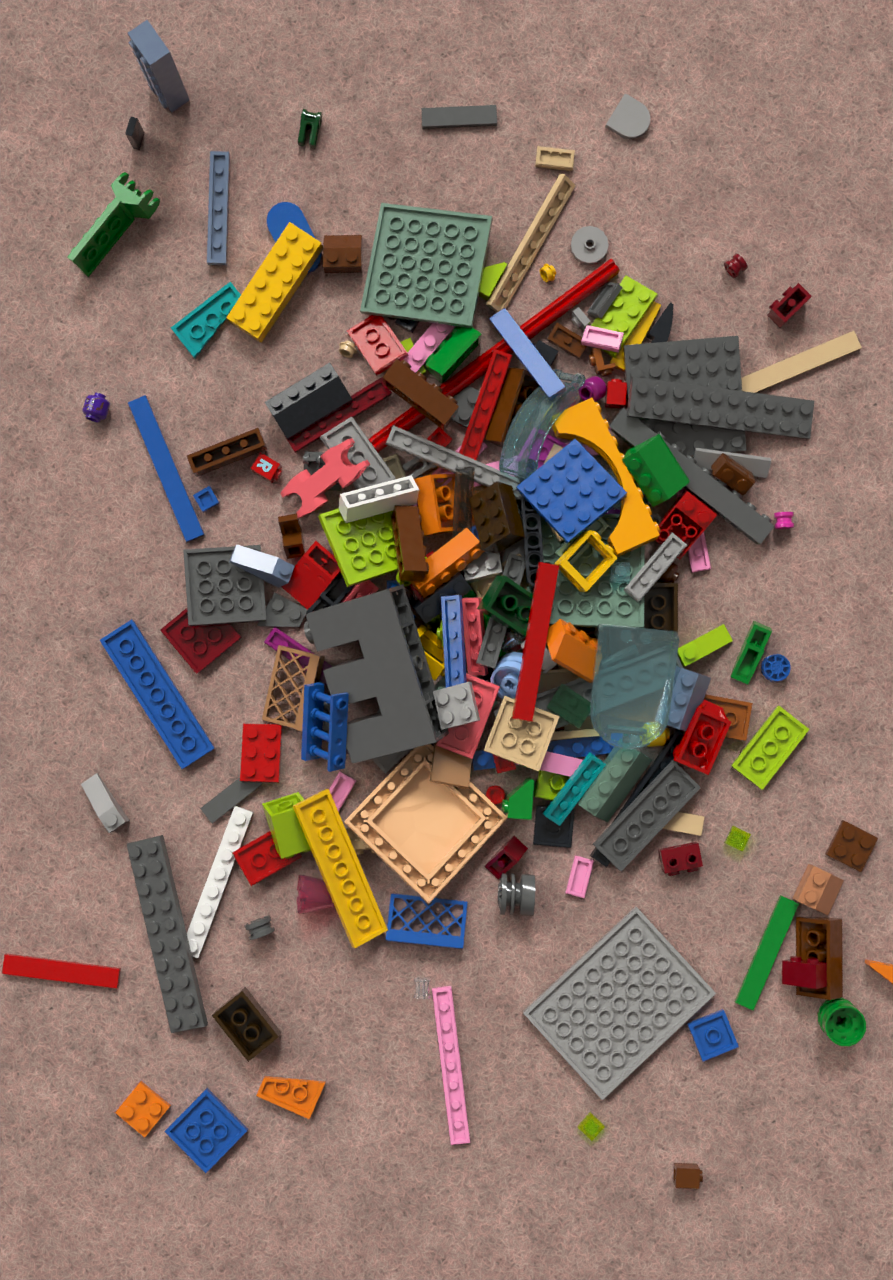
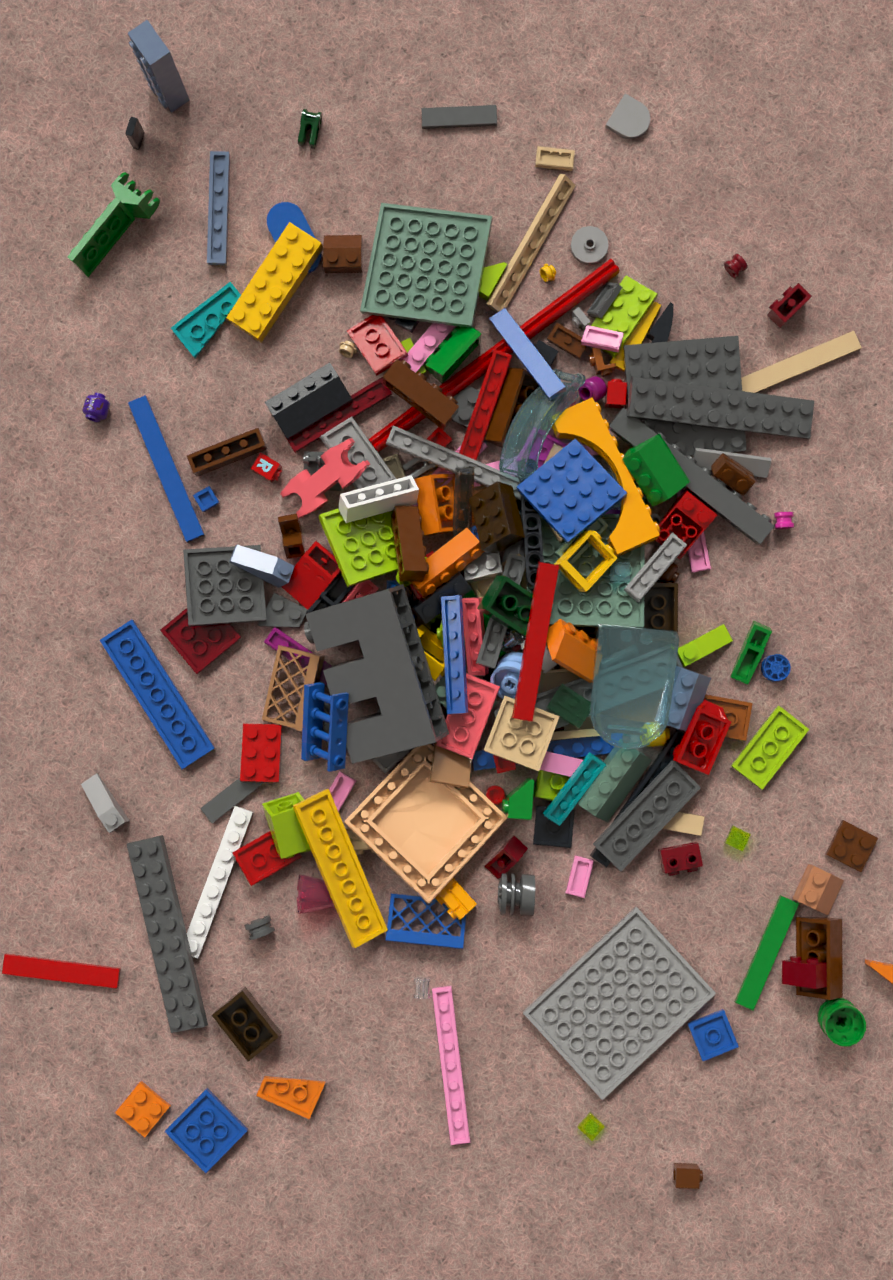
light grey plate [433,682,480,730] -> none
none -> light orange brick [435,878,477,920]

